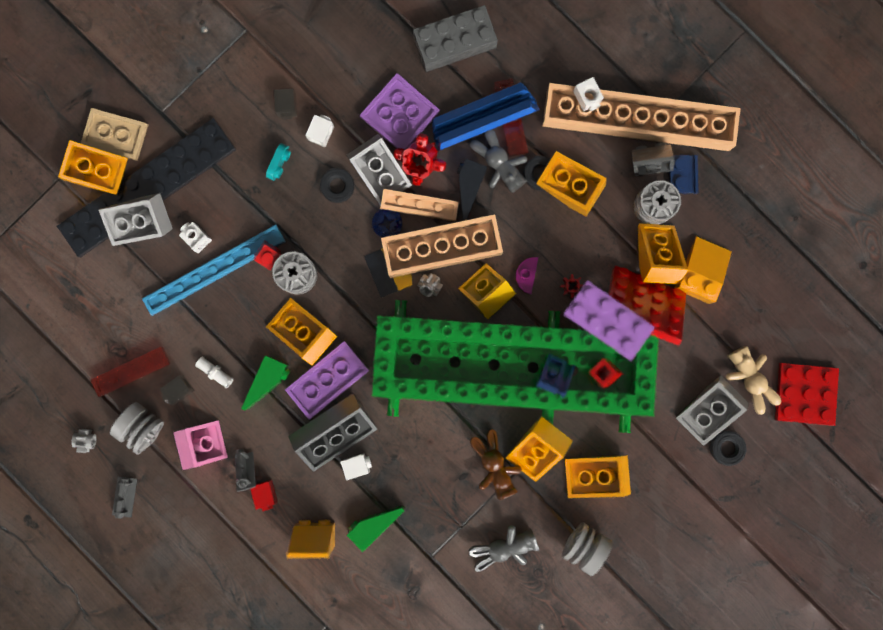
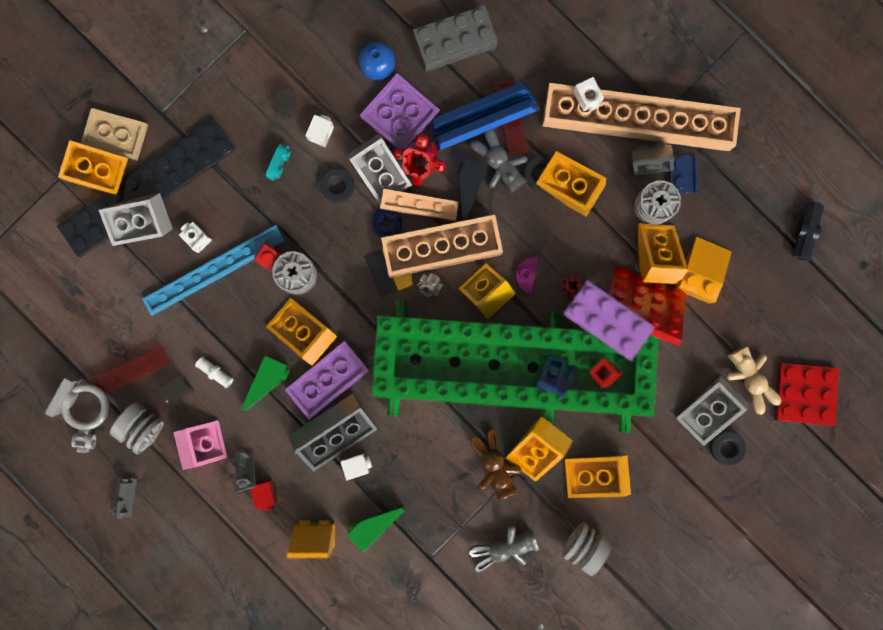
none -> light grey tile [45,376,109,430]
none -> blue cylinder [358,41,396,81]
none -> black piece [792,201,824,261]

